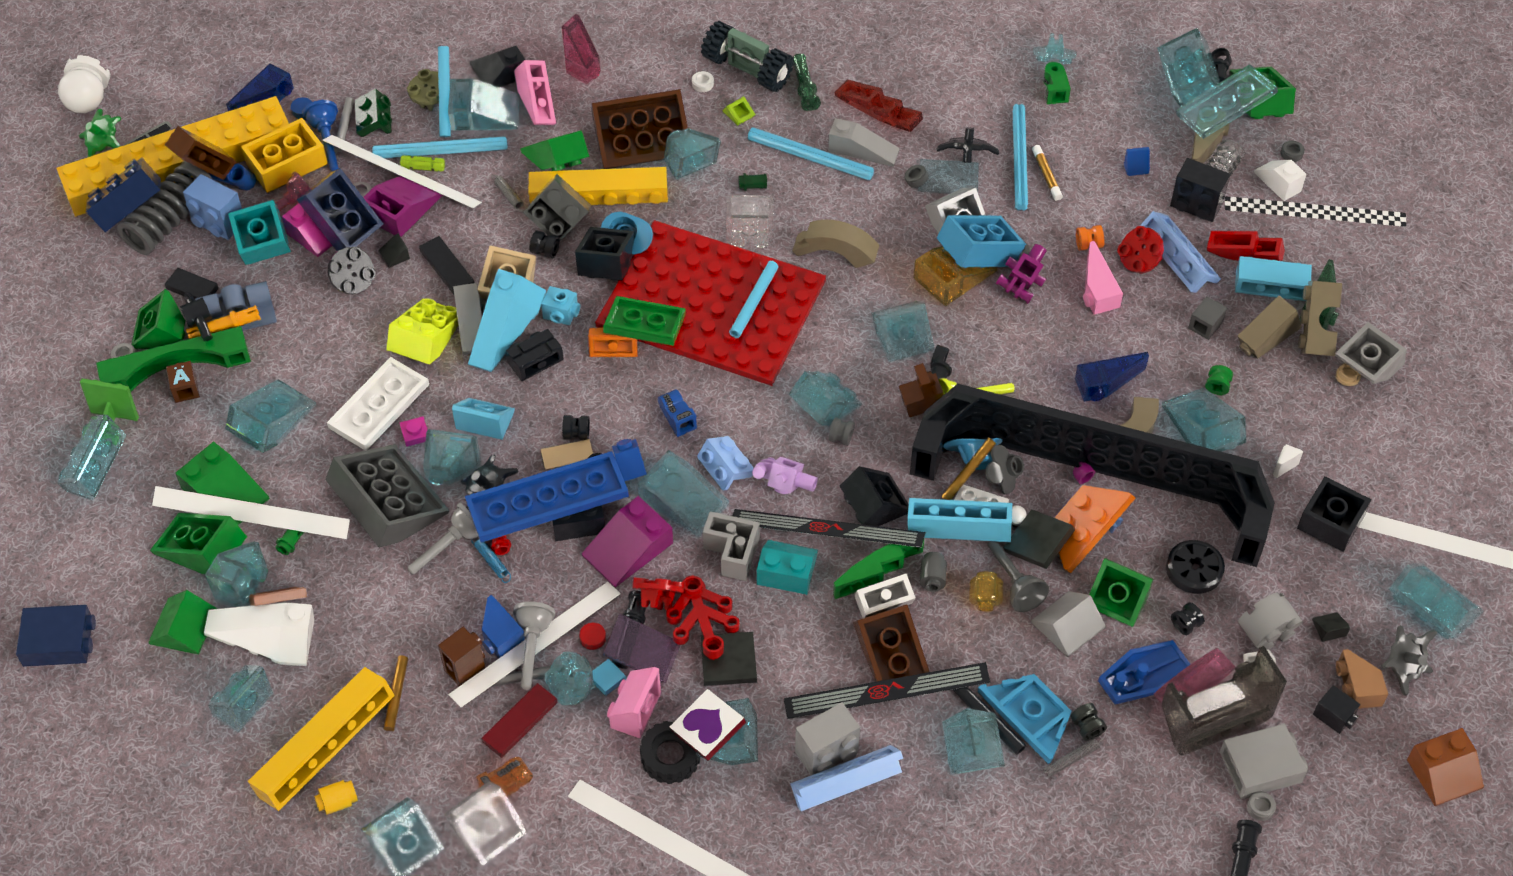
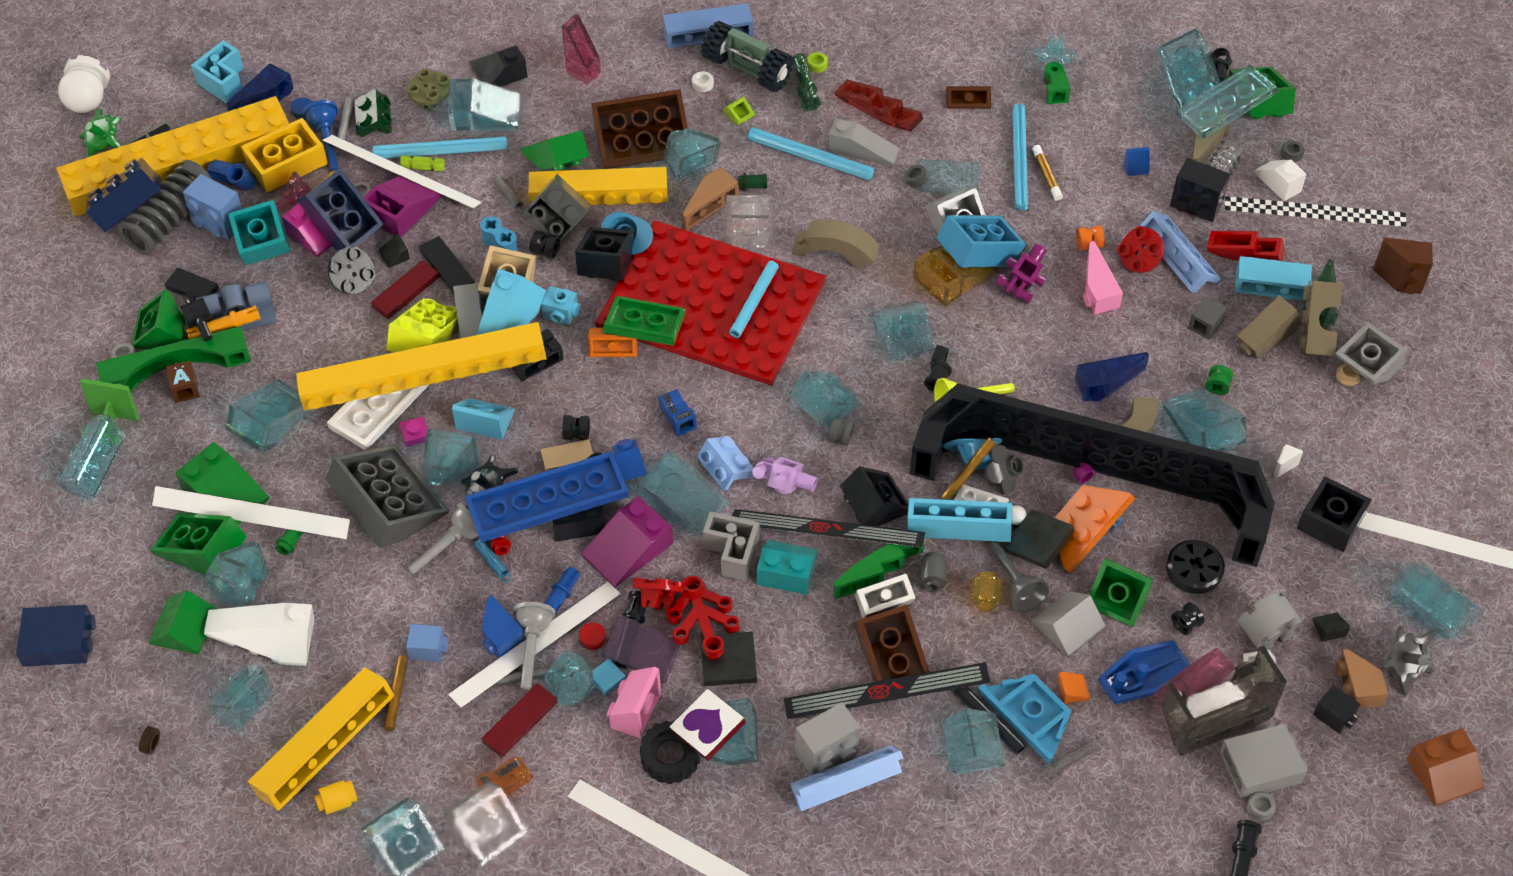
reddish brown brick [165,126,237,180] -> none
tile [249,586,307,606] -> none
medium azure piece [438,46,451,137] -> none
reddish brown brick [438,626,485,686] -> none
bright pink slope [514,60,556,125] -> none
reddish brown brick [899,363,944,417] -> none
black piece [936,127,999,163] -> none
pearl dark grey wheel [1070,703,1107,741] -> none
none -> dark brown tile [139,726,160,755]
none -> medium azure brick [191,40,244,104]
none -> yellow brick [296,322,547,411]
none -> dark red tile [371,261,439,319]
none -> medium blue brick [406,624,448,662]
none -> dark azure axle [480,216,518,252]
none -> blue axle [544,567,580,615]
none -> medium blue brick [663,3,753,48]
none -> medium nougat slope [682,167,739,230]
none -> lime tile [806,52,828,73]
none -> reddish brown slope [946,86,991,109]
none -> orange slope [1057,672,1090,704]
none -> reddish brown slope [1373,237,1433,294]

